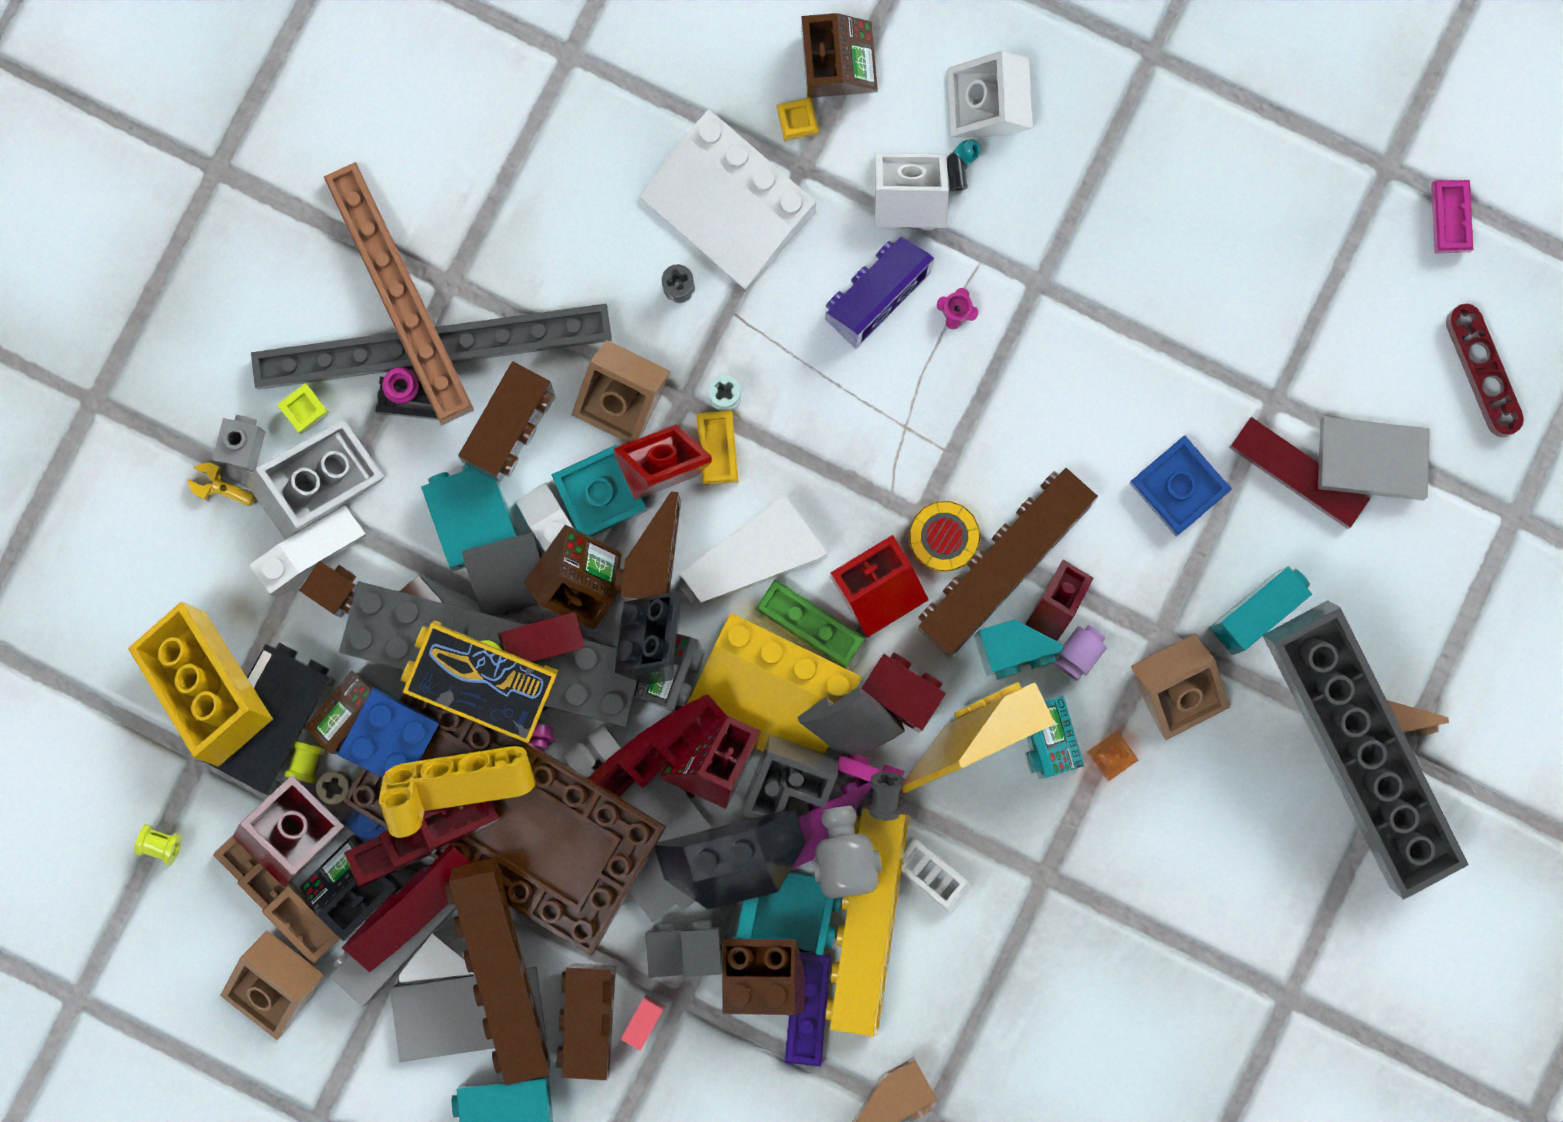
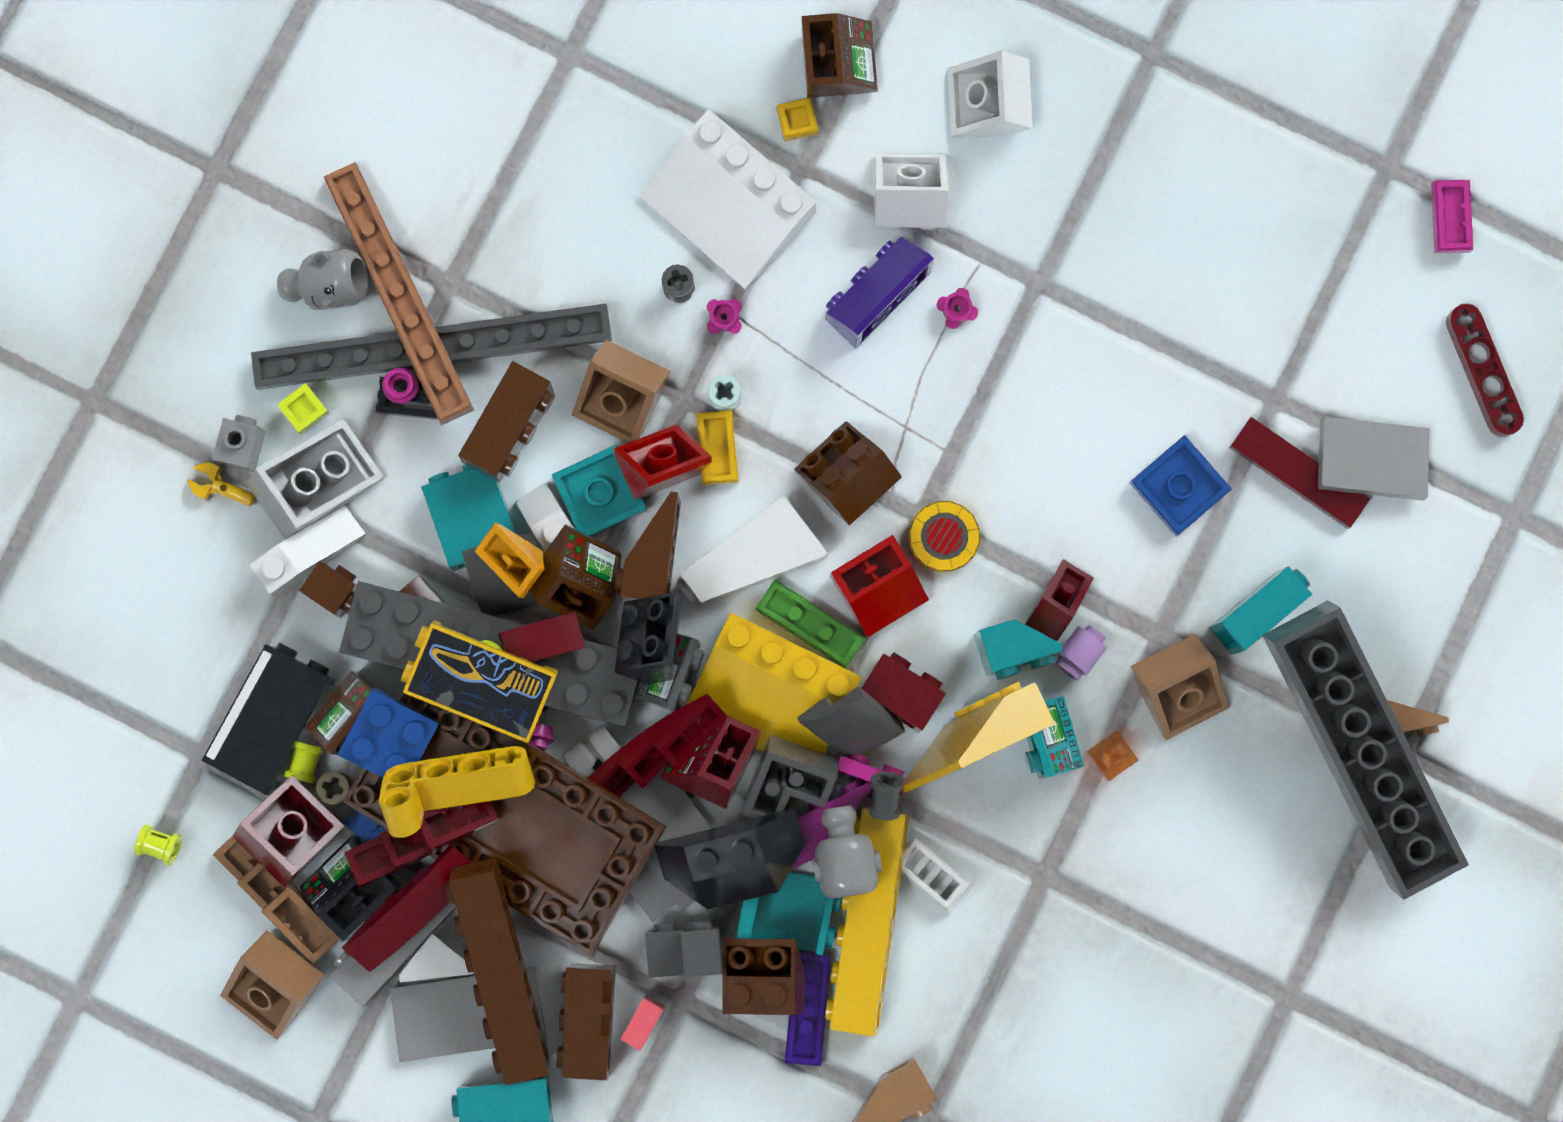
yellow brick [128,601,273,767] -> none
reddish brown brick [918,467,1098,659] -> none
arm [946,139,981,191] -> none
none -> light grey piece [277,249,369,310]
none -> light orange slope [475,523,544,598]
none -> dark pink plate [706,299,742,334]
none -> reddish brown slope [794,421,902,526]

